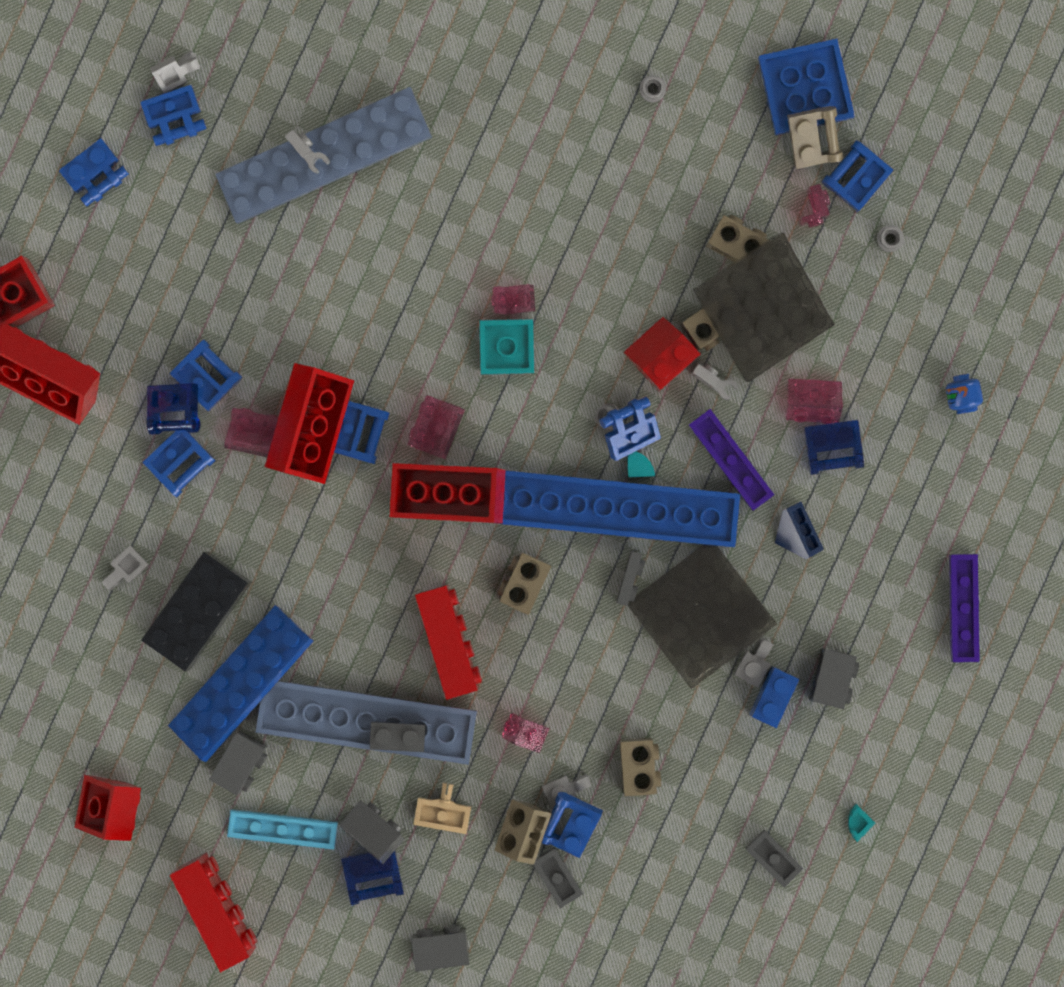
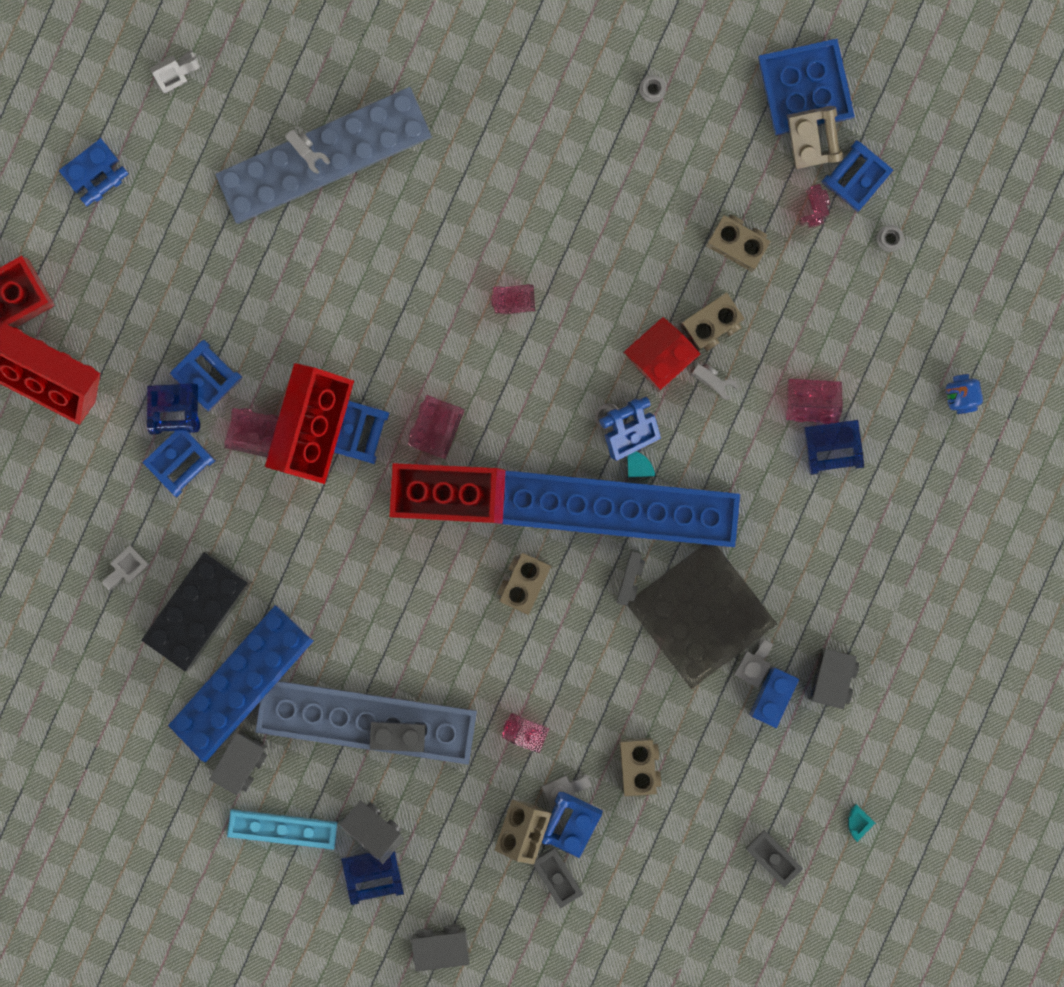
red slope [74,775,141,841] -> none
blue plate [140,85,207,146] -> none
red brick [169,852,257,973] -> none
tan plate [413,783,471,834] -> none
red brick [415,585,482,700] -> none
teal plate [479,319,534,375] -> none
dark purple plate [688,409,774,511] -> none
clear smoke plate [693,232,835,382] -> none
dark blue slope [775,501,824,559] -> none
dark purple plate [949,554,980,662] -> none

